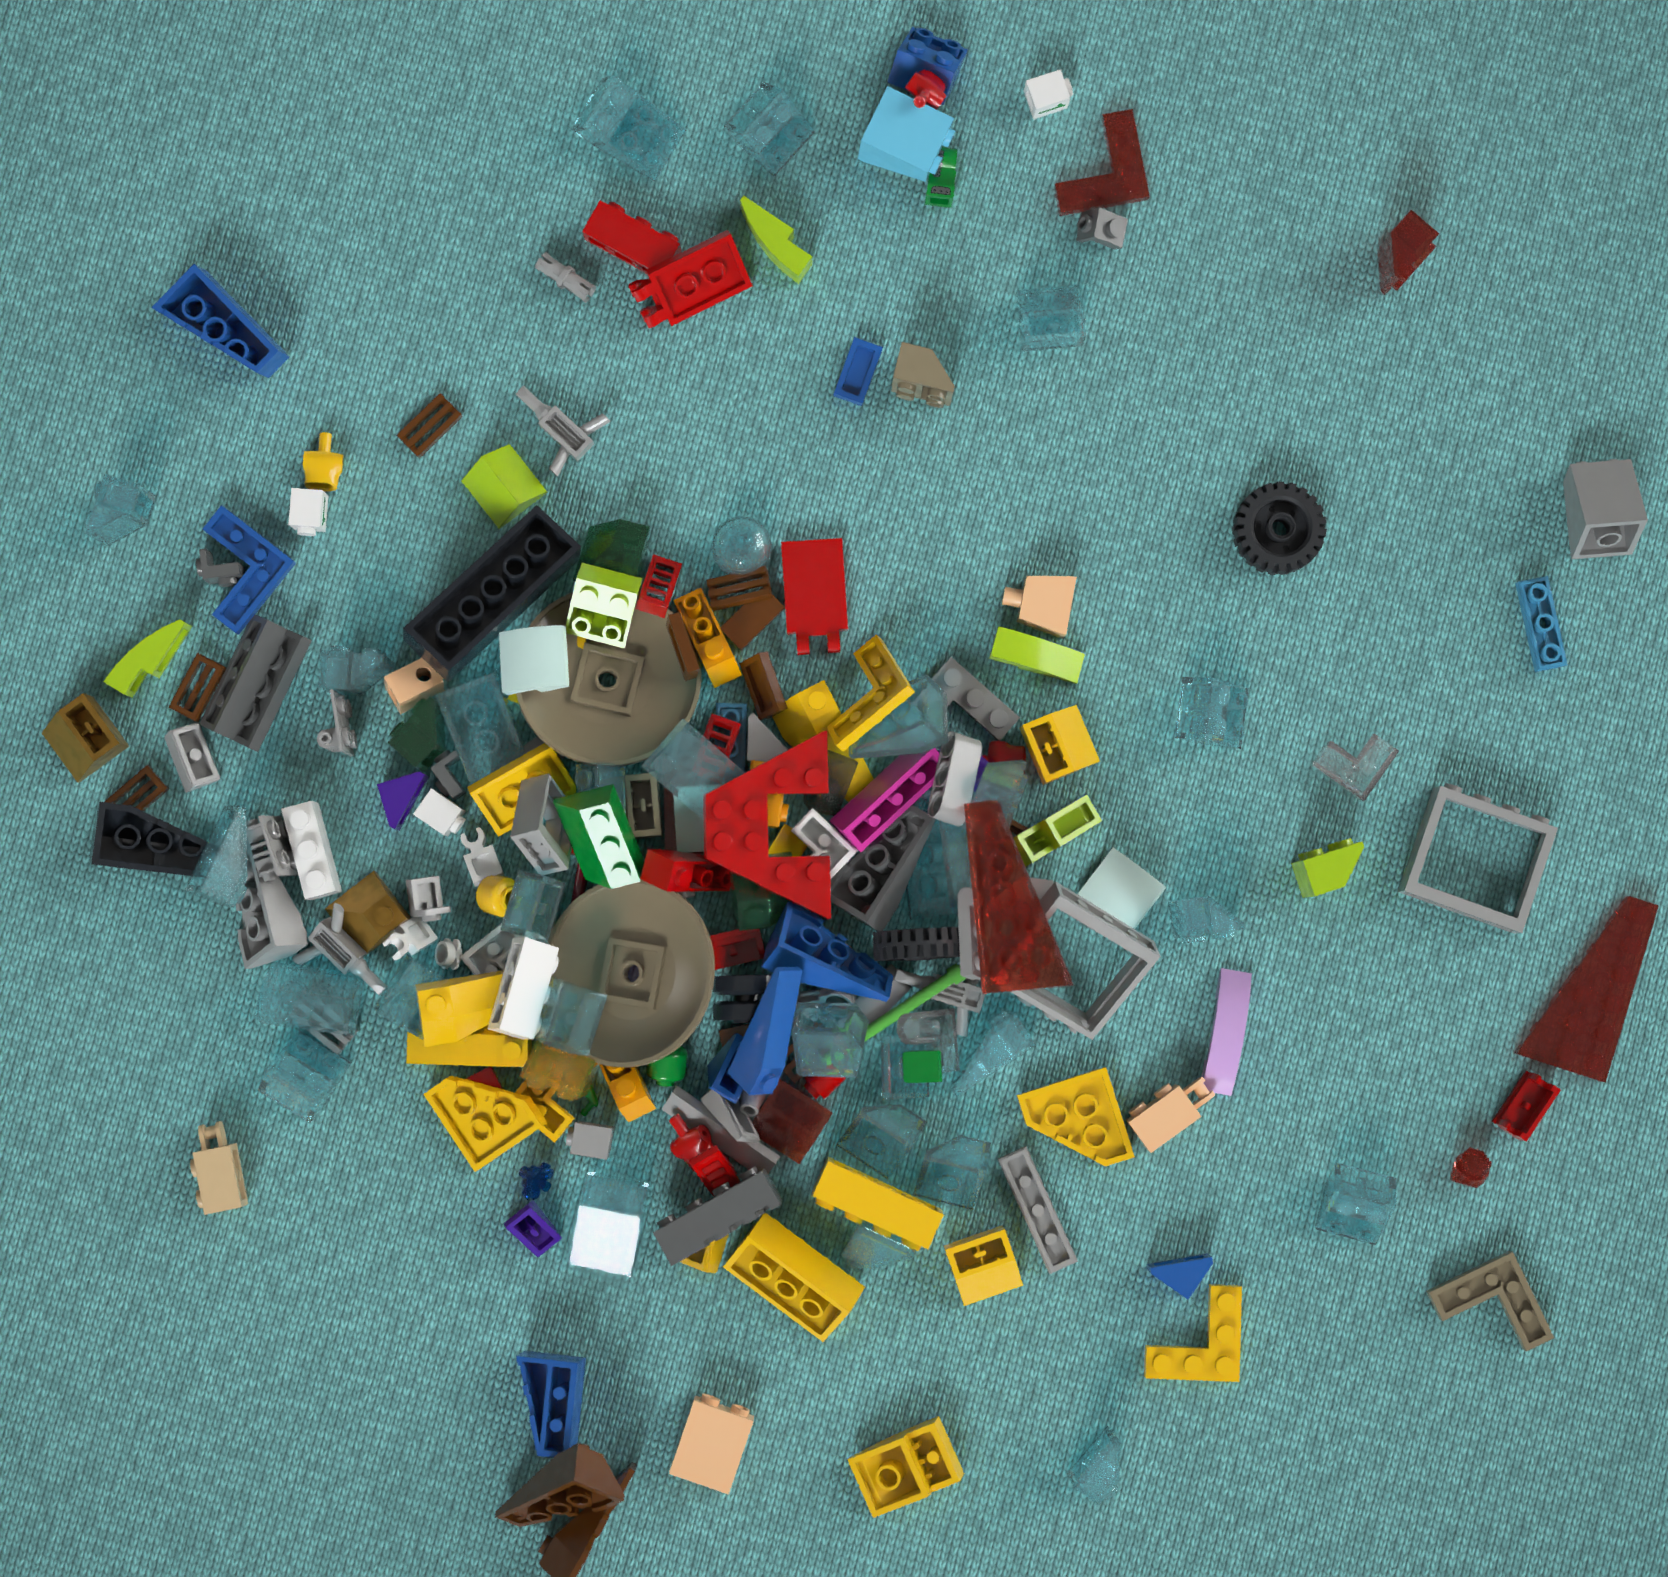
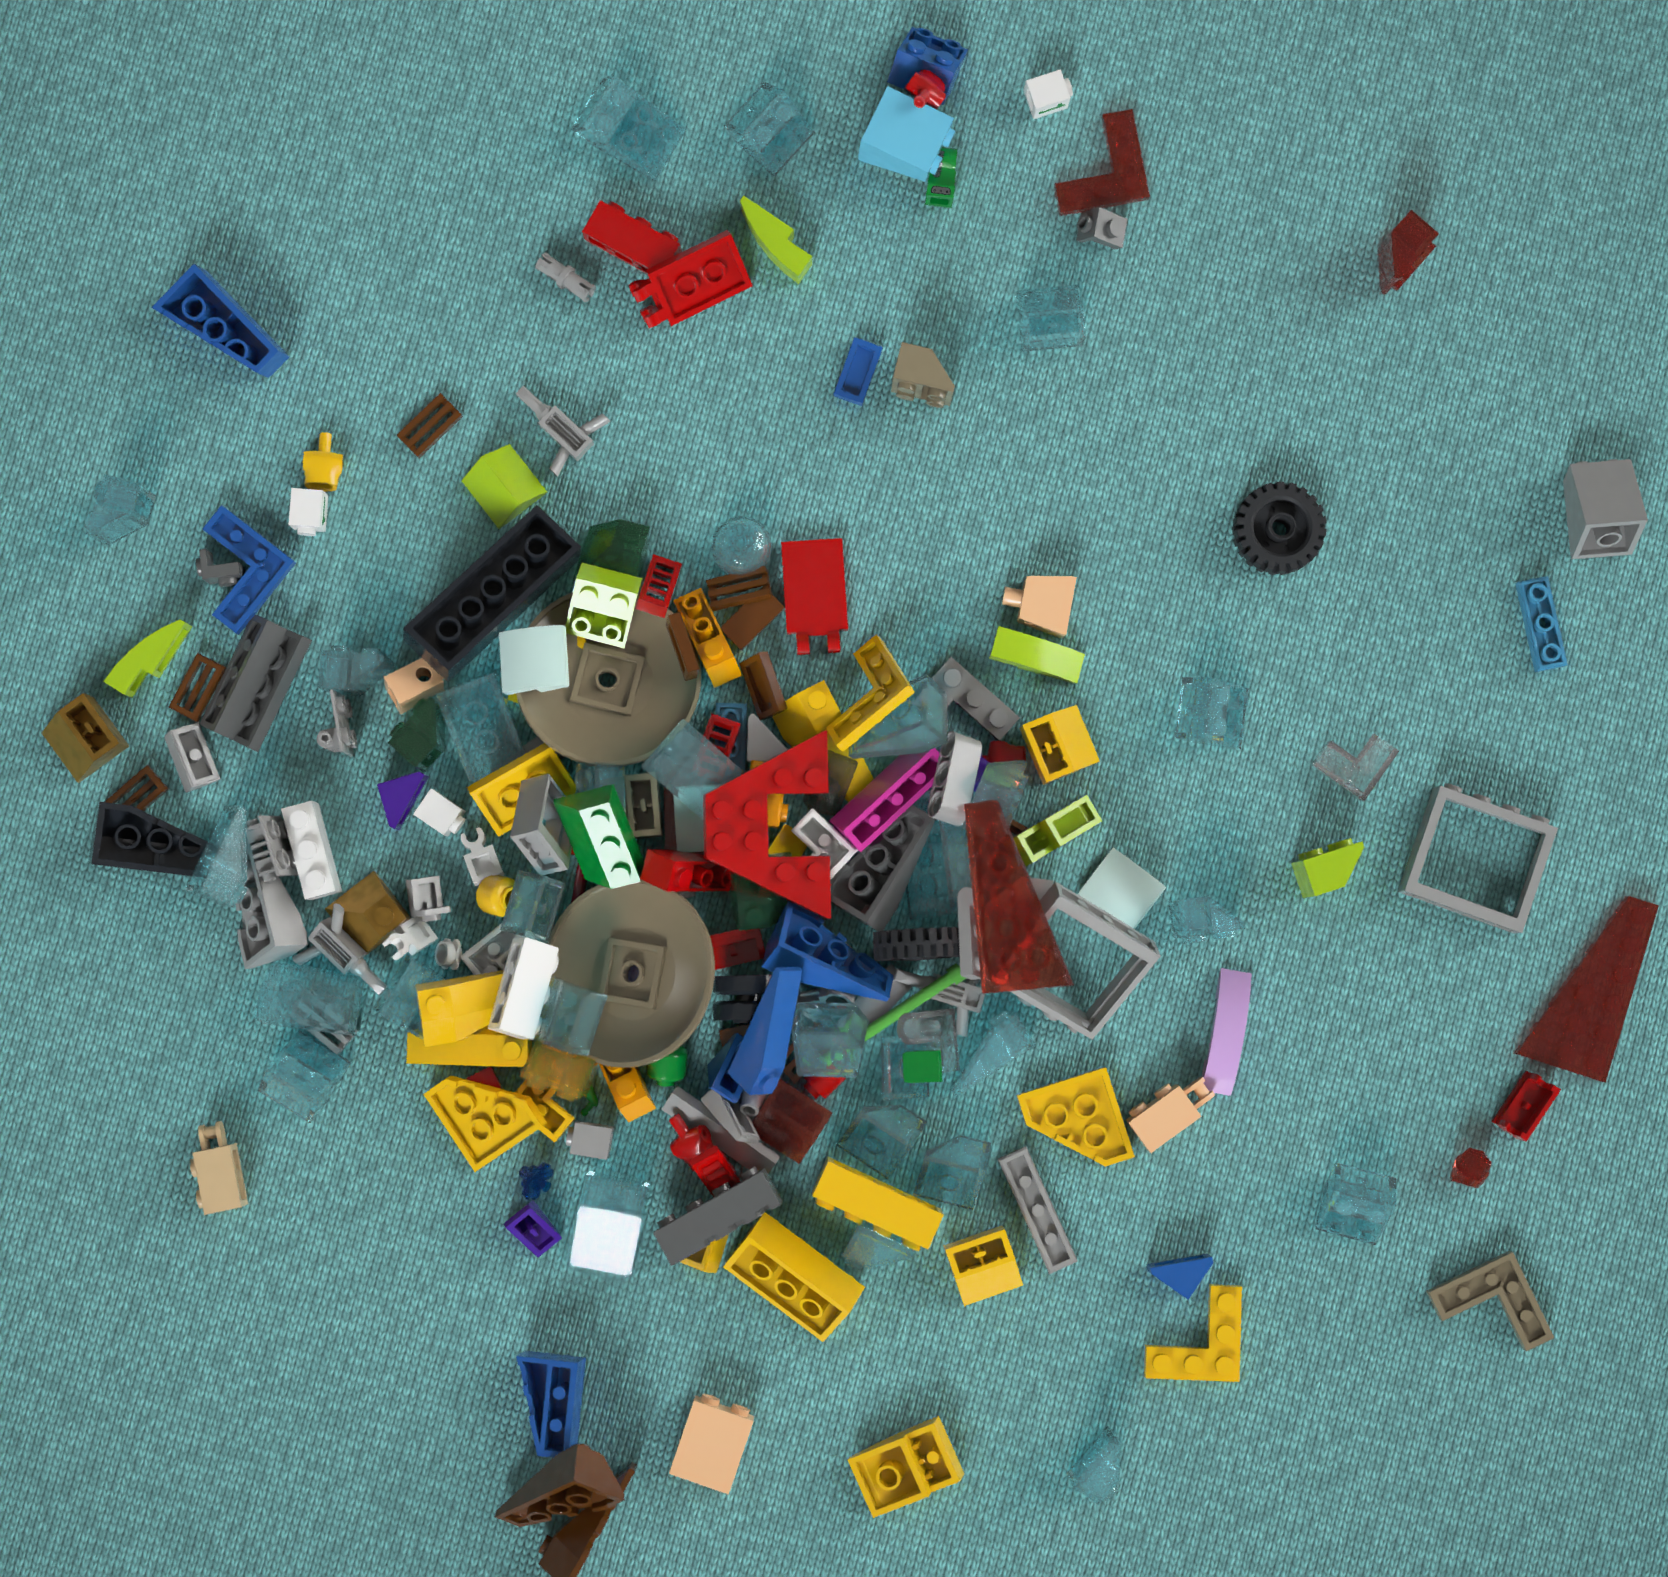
dark grey bracket [431,750,467,800] -> none

